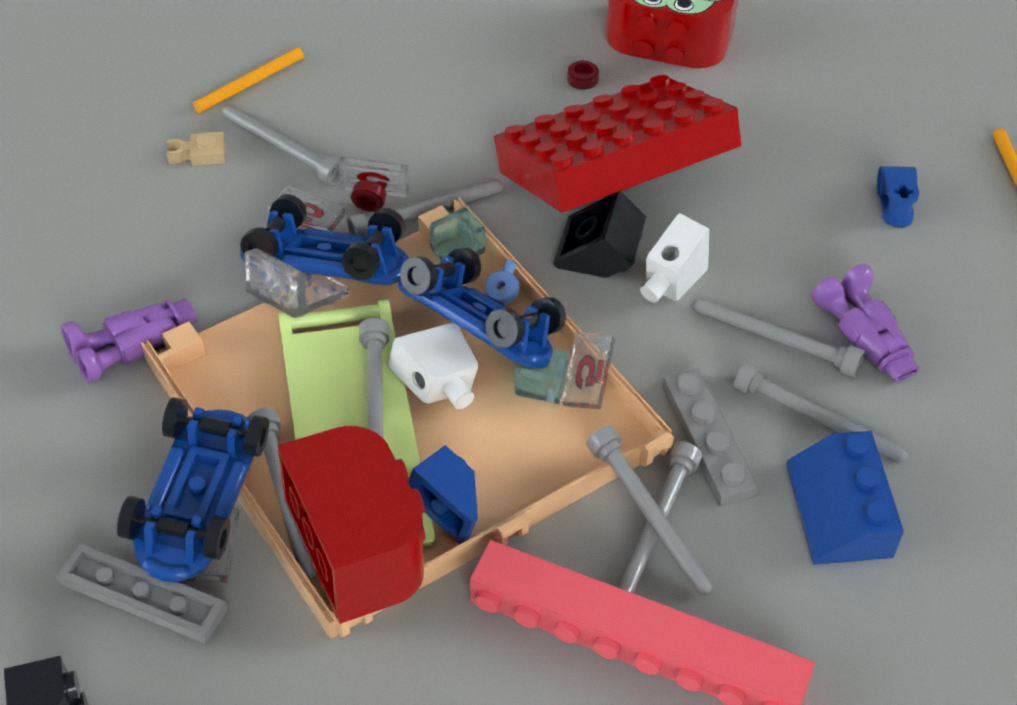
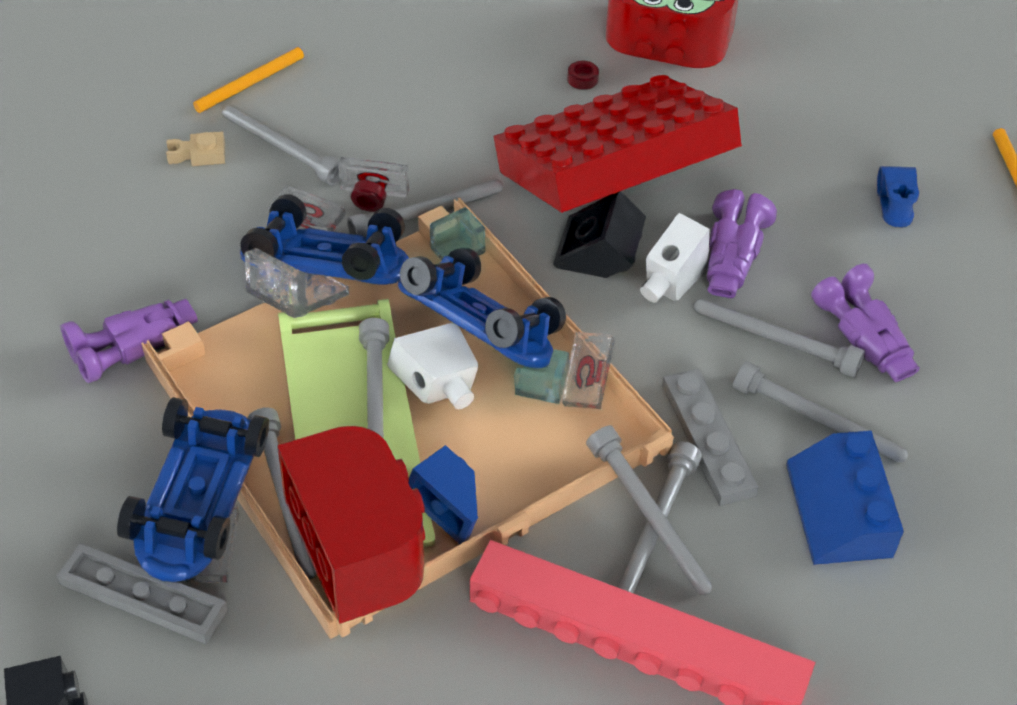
medium blue piece [485,260,519,305] -> none
none -> medium lavender piece [707,189,777,298]

